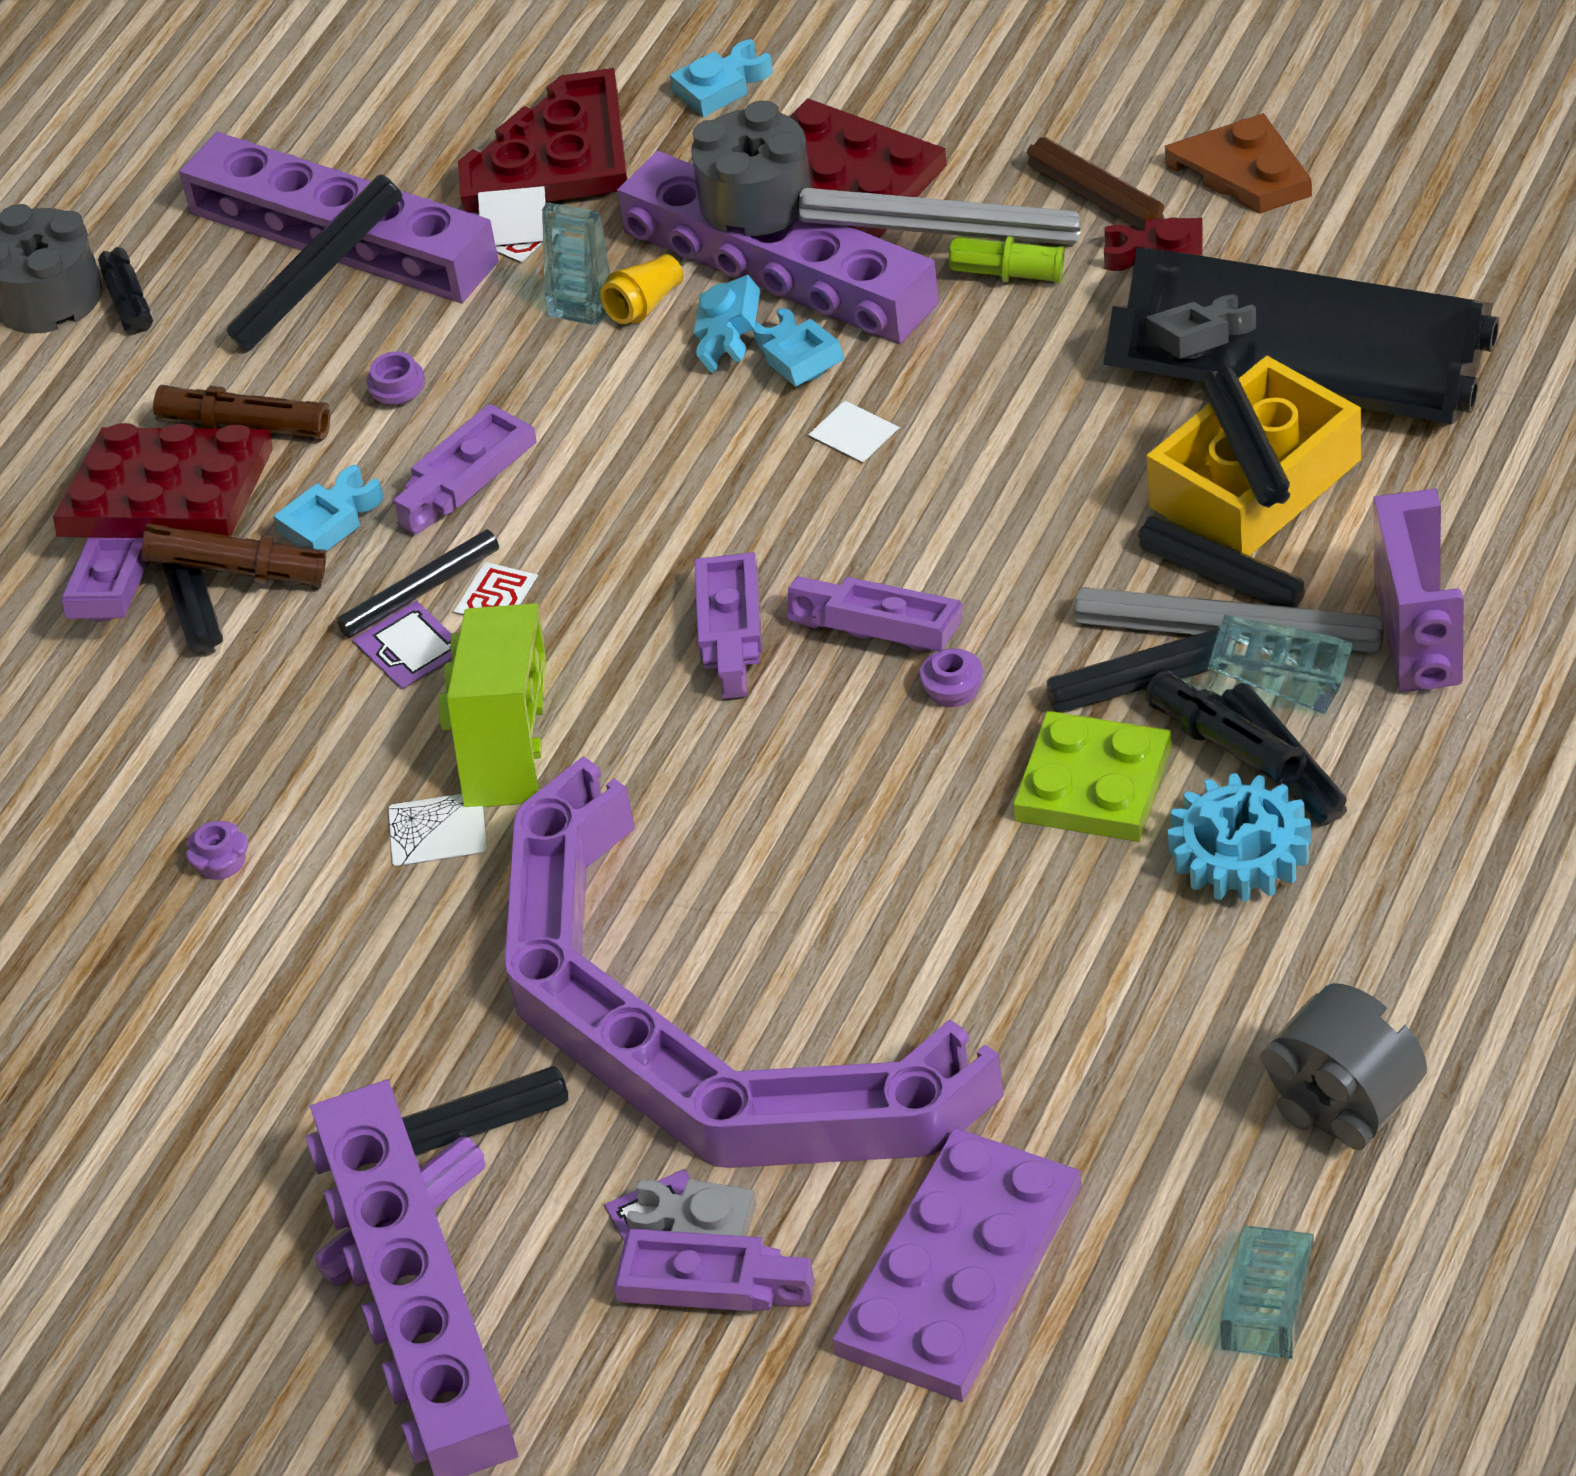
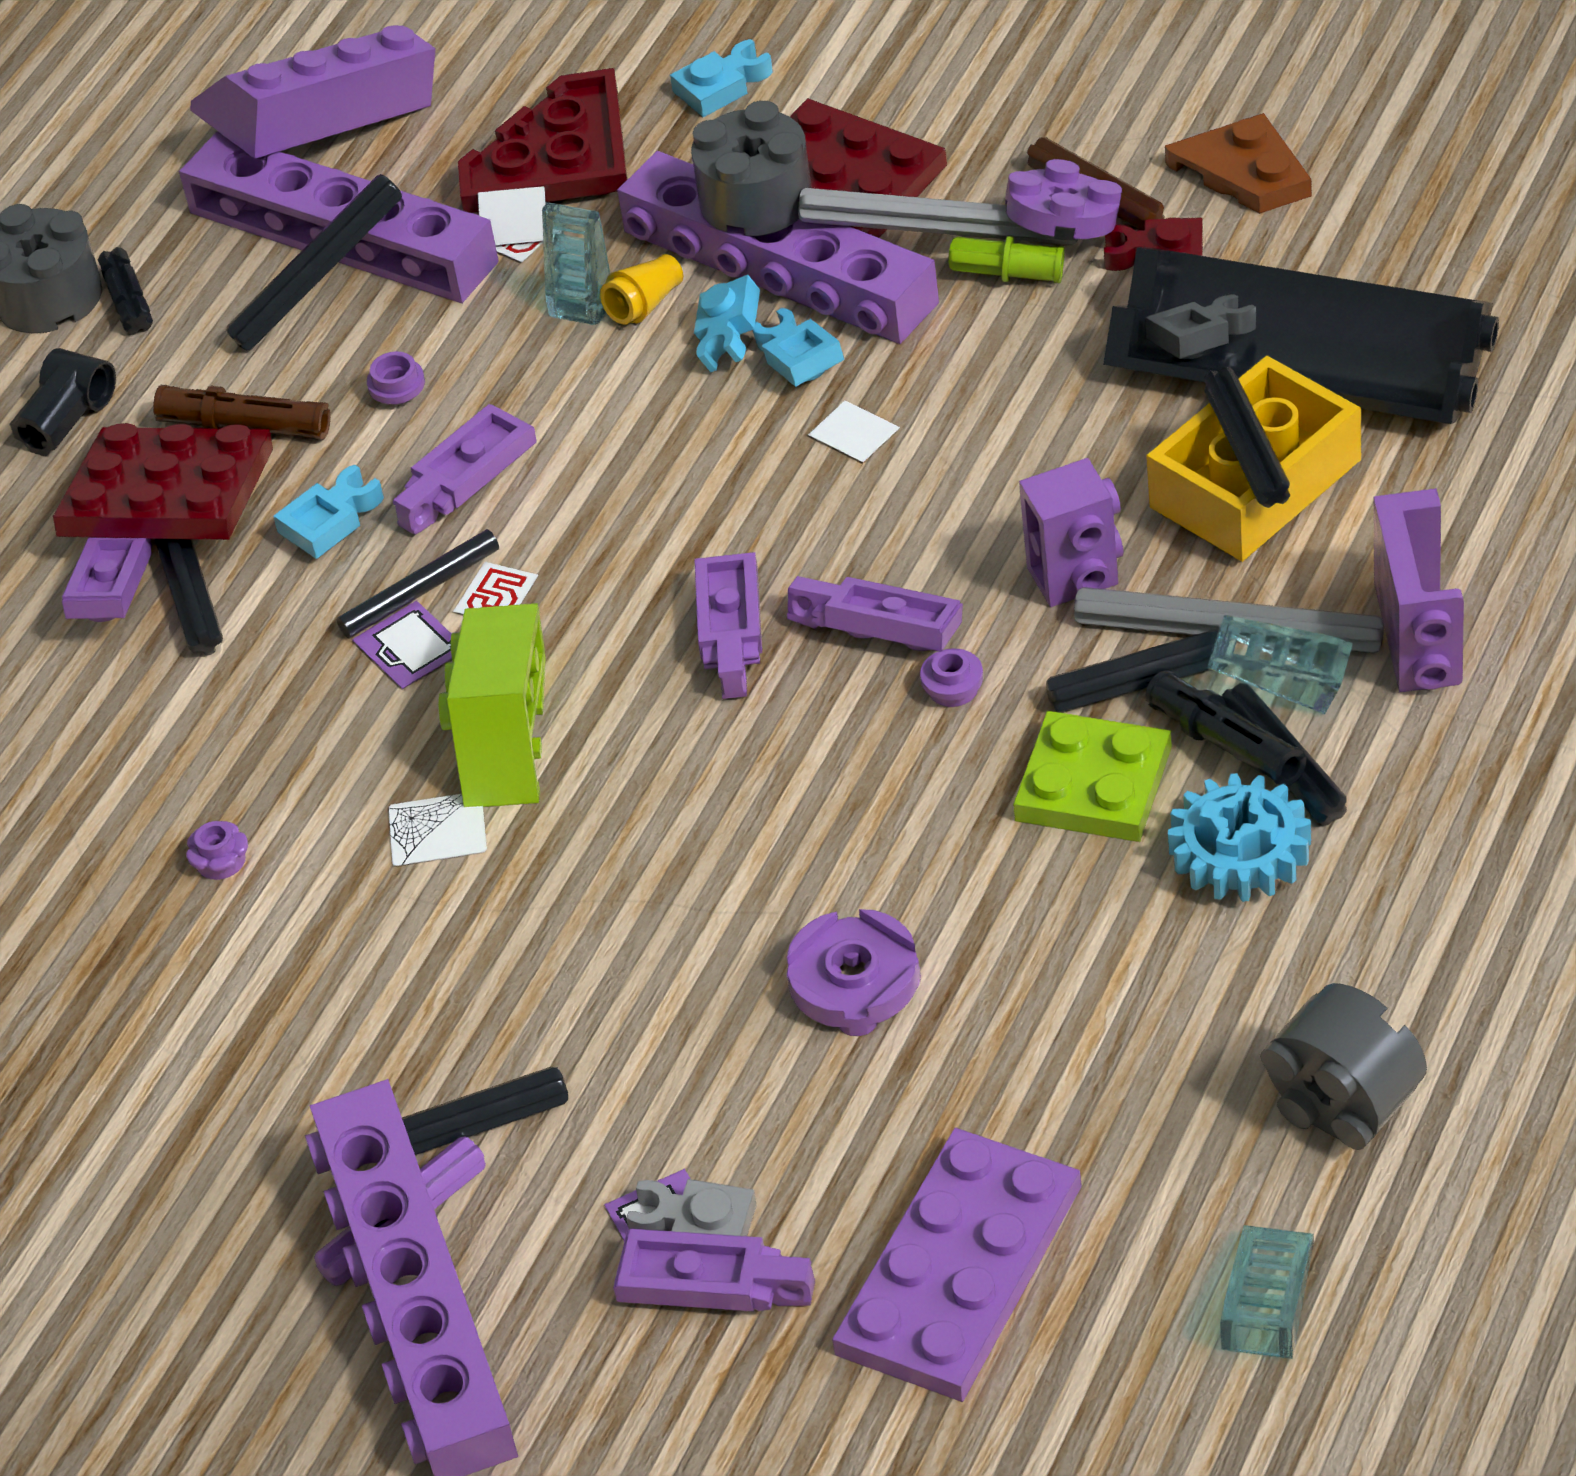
reddish brown pin [141,522,327,588] -> none
medium lavender piece [505,756,1004,1168] -> none
black axle [1138,515,1305,608] -> none
none -> black piece [10,348,116,456]
none -> medium lavender slope [190,25,436,159]
none -> medium lavender plate [787,909,921,1036]
none -> medium lavender plate [1005,159,1122,239]
none -> medium lavender brick [1019,458,1124,608]

